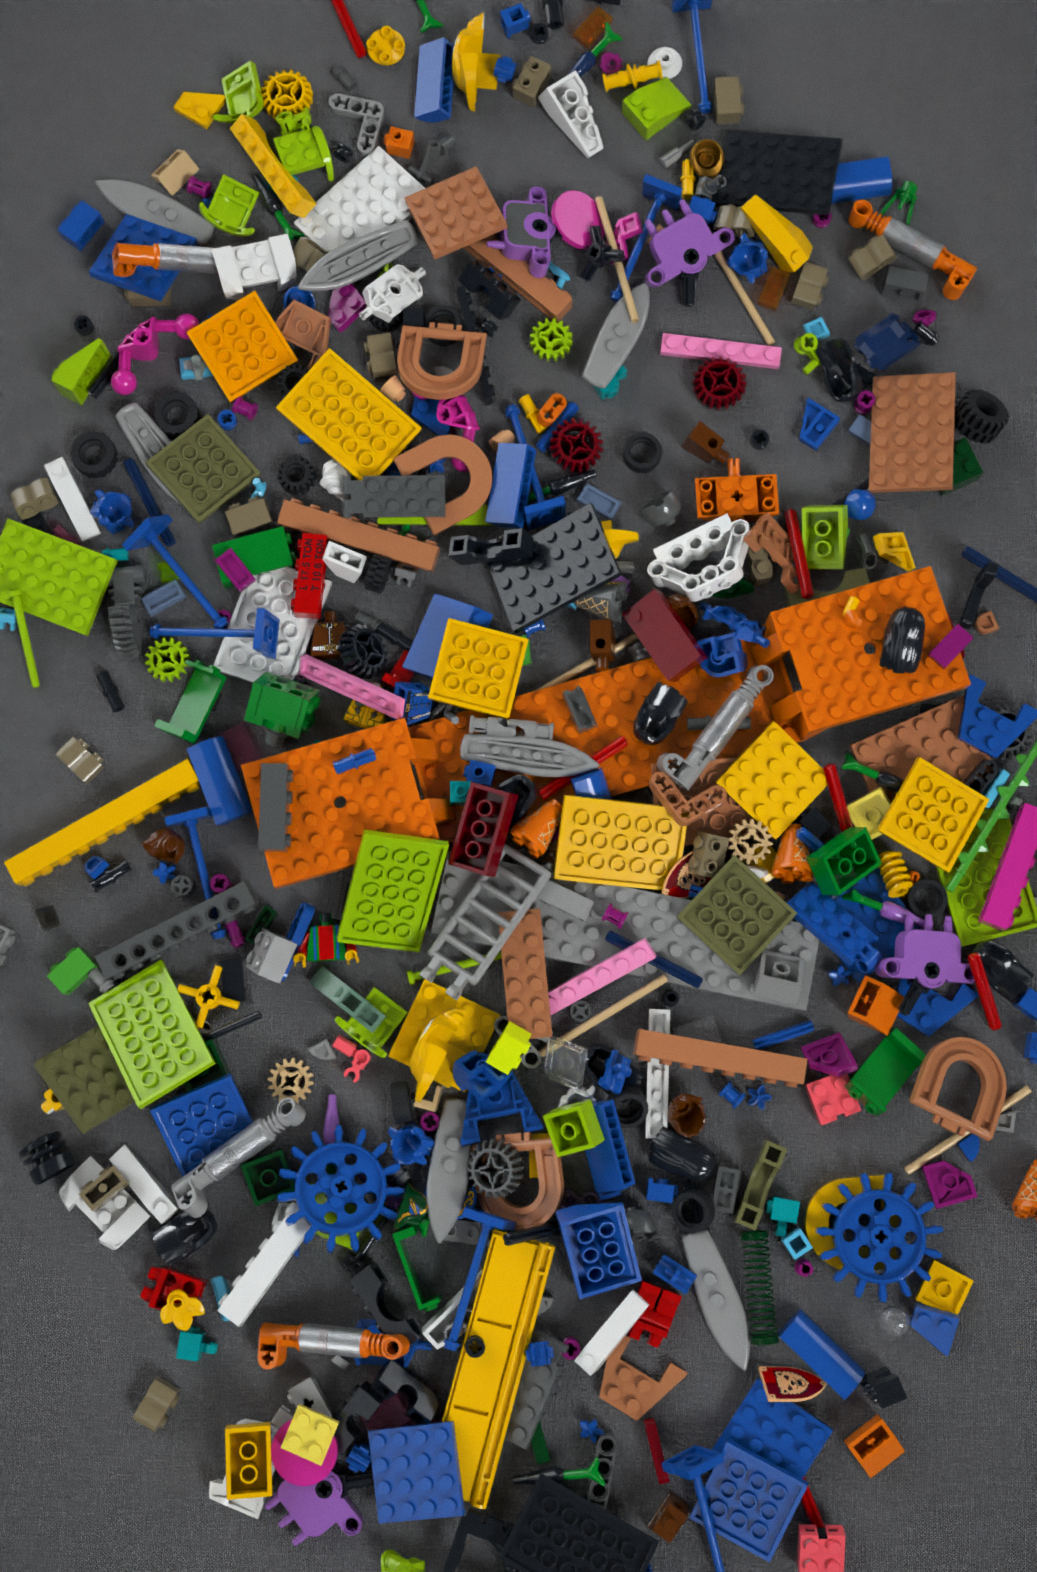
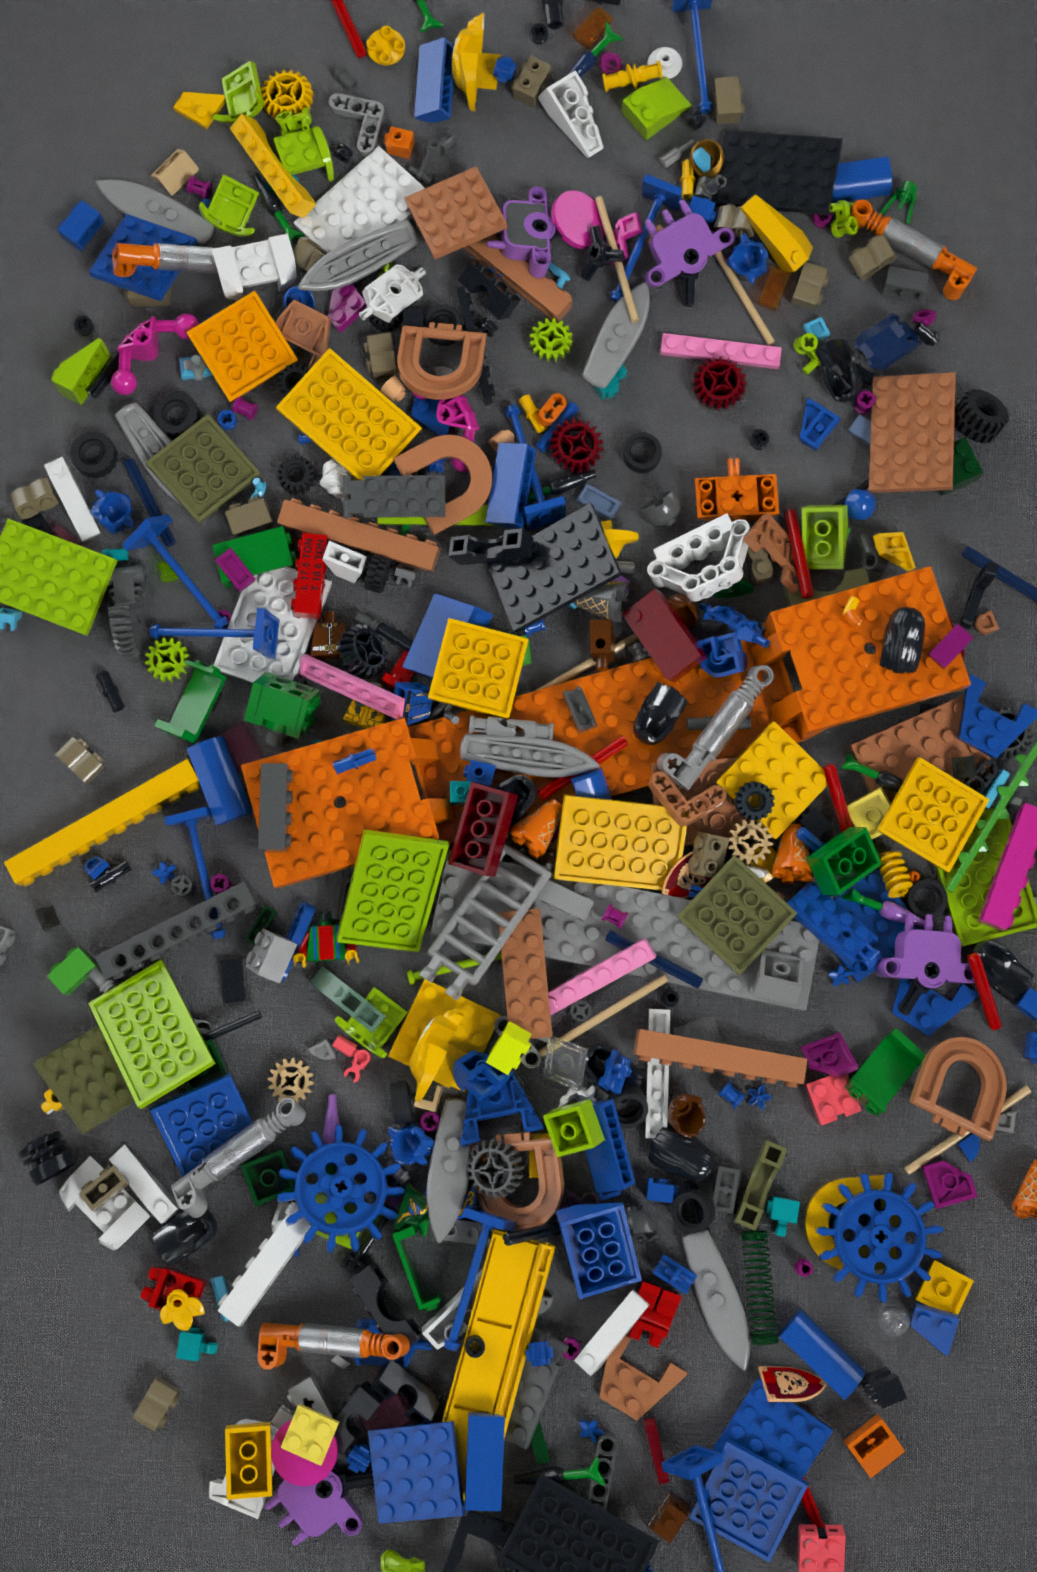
lime bar [7,590,40,688] -> none
sand blue tile [140,579,186,617] -> none
reddish brown hair [142,828,185,865] -> none
yellow bar [177,965,240,1029] -> none
magenta pin [224,920,246,948] -> none
blue brick [500,3,531,39] -> none
reddish brown torso [681,421,730,464] -> none
blue axle [753,1020,814,1050] -> none
medium azure brick [780,1227,813,1260] -> none
orange slope [847,975,904,1036] -> none
none -> blue brick [464,1412,505,1511]
none -> medium azure tile [693,147,711,173]
none -> black bush [734,781,775,820]
none -> lime piece [829,200,858,238]
none -> pearl dark grey tile [951,756,977,779]

